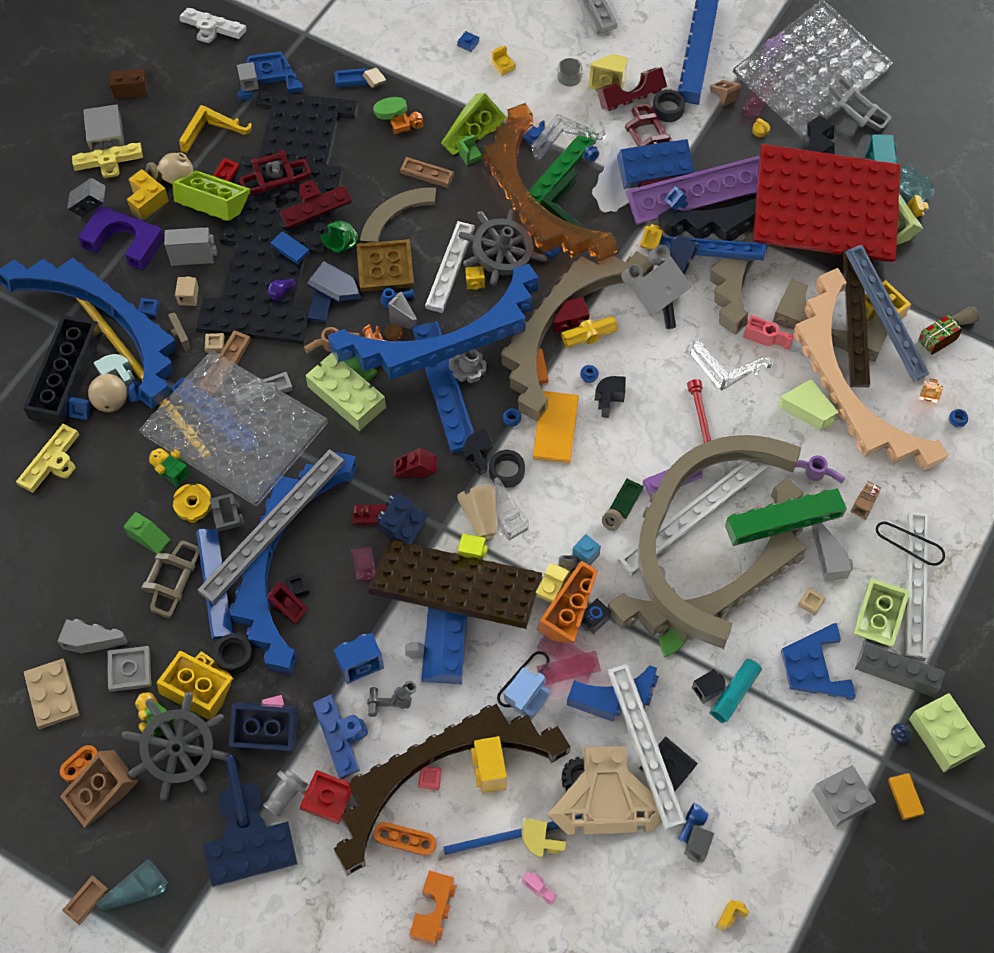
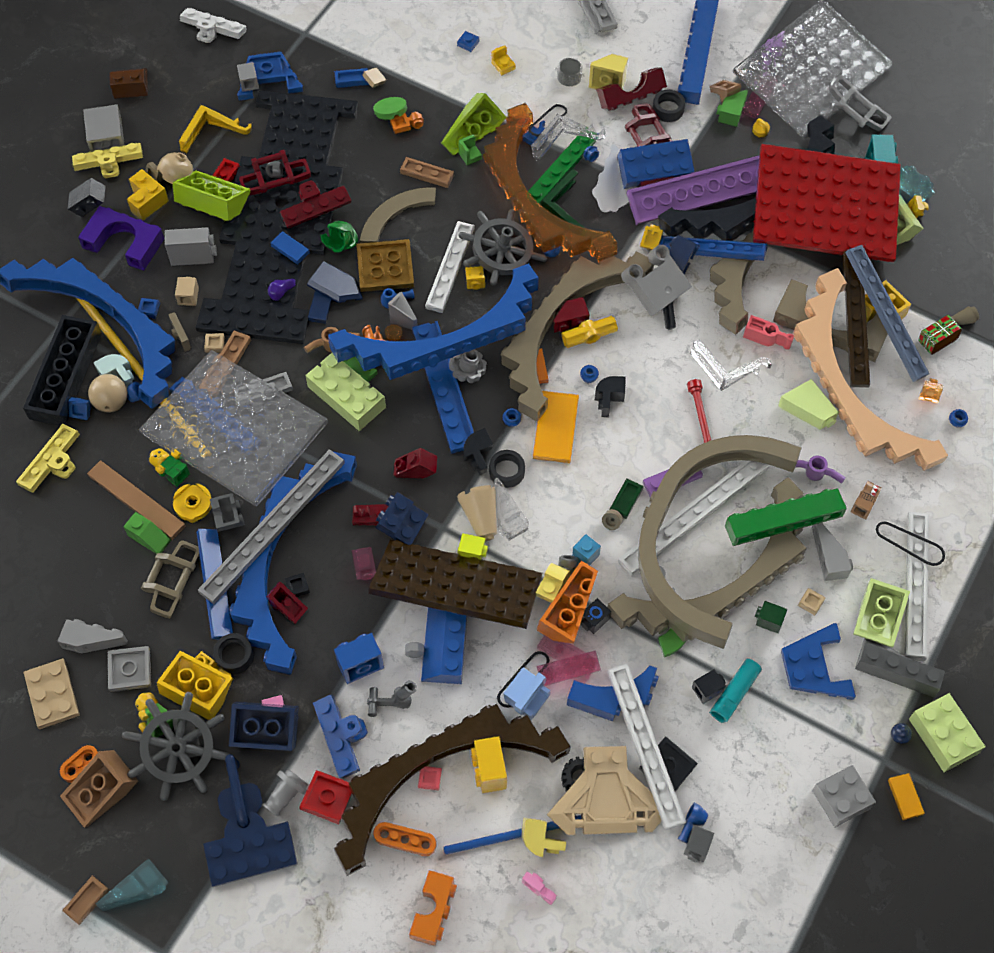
blue tile [665,185,689,210] -> none
yellow bracket [715,900,750,931] -> none
none -> medium nougat tile [87,460,186,540]
none -> black piece [529,104,567,137]
none -> bright green slope [716,90,748,127]
none -> dark green brick [754,601,788,634]

